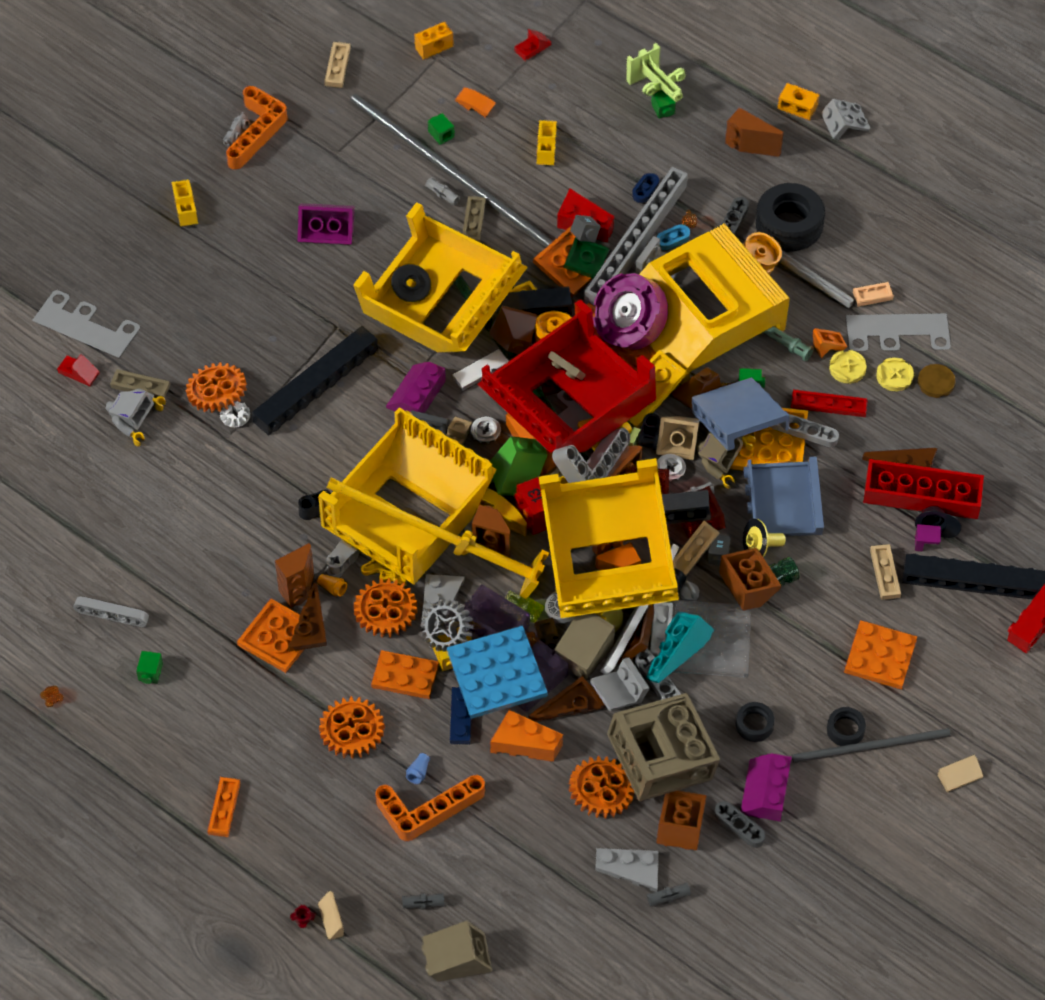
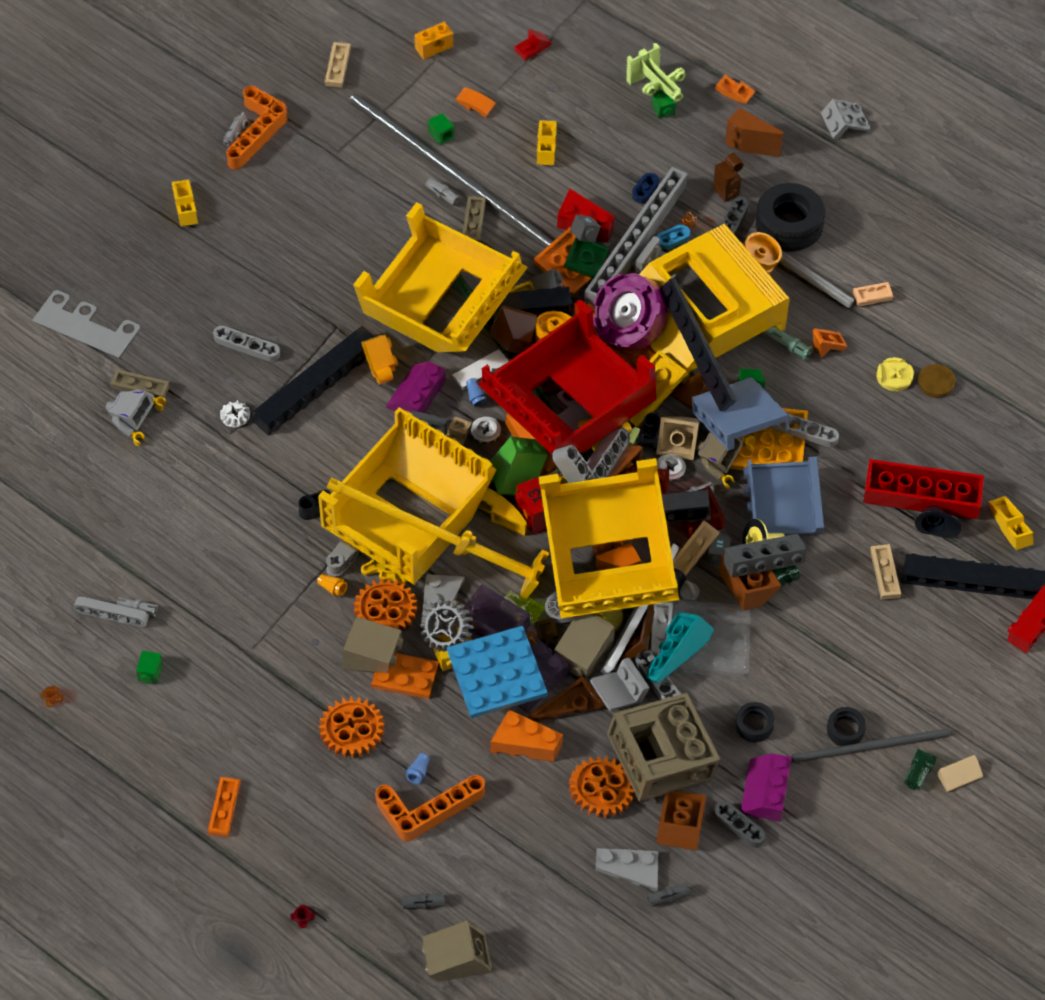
red slope [57,354,100,386] -> none
orange gear [186,362,247,413] -> none
orange plate [237,599,304,673] -> none
dark orange slope [275,543,315,608] -> none
reddish brown wing [288,583,327,652] -> none
magenta slope [298,203,355,244] -> none
tan slope [318,891,344,940] -> none
black wheel [391,264,431,302] -> none
dark blue plate [450,687,471,745] -> none
dark orange slope [472,505,510,558] -> none
dark tan plate [548,351,586,381] -> none
light orange brick [777,83,819,120] -> none
red tile [791,389,868,417] -> none
light yellow tile [829,350,867,384] -> none
orange plate [844,620,917,690] -> none
light grey piece [846,313,951,351] -> none
reddish brown wing [862,448,938,468] -> none
magenta panel [915,524,941,552] -> none
none -> light grey pin [117,597,158,617]
none -> light grey beam [213,326,280,362]
none -> dark tan slope [342,616,404,673]
none -> light orange hinge [361,335,398,385]
none -> medium blue cone [466,378,487,407]
none -> dark grey brick [531,269,563,290]
none -> black plate [660,278,737,411]
none -> reddish brown hinge [713,153,744,202]
none -> orange slope [715,74,755,104]
none -> dark grey brick [723,534,807,578]
none -> clear green piece [904,748,937,790]
none -> yellow slope [988,496,1033,550]

